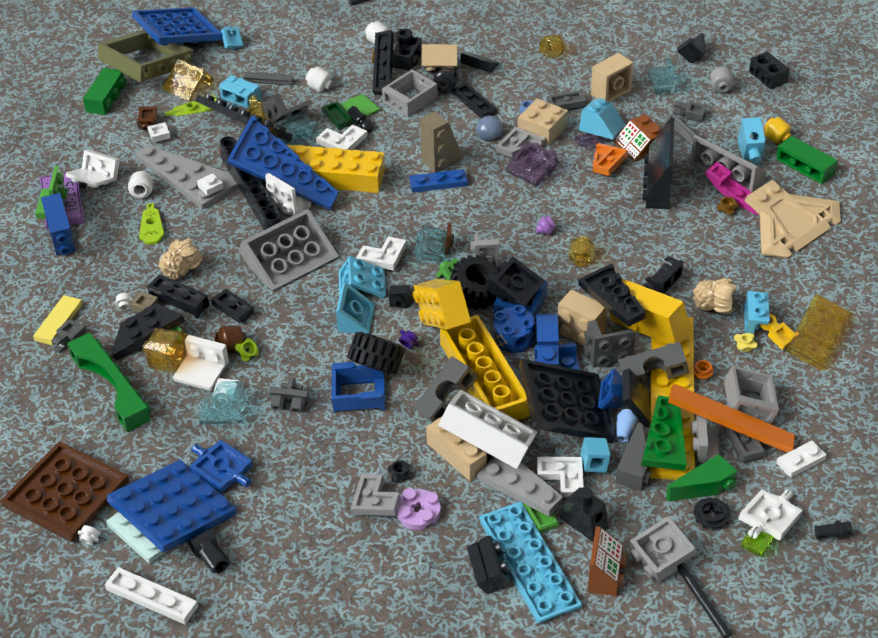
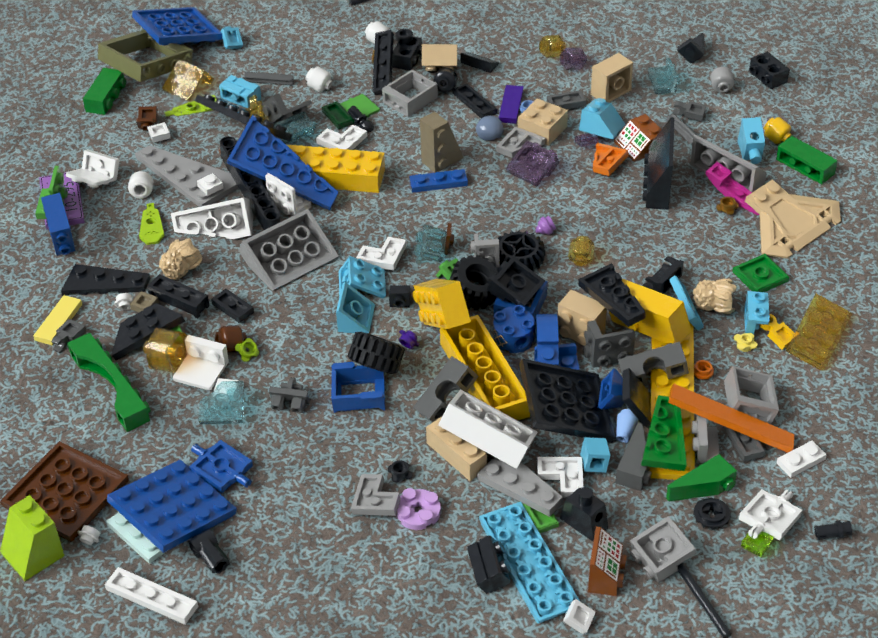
none -> lime slope [0,495,65,581]
none -> black wing [61,264,151,296]
none -> white wedge [171,197,254,239]
none -> black gear [498,230,546,272]
none -> dark purple tile [499,85,523,124]
none -> clear purple head [560,47,587,70]
none -> white plate [563,599,595,634]
none -> medium azure tile [669,276,704,331]
none -> green tile [732,254,790,292]

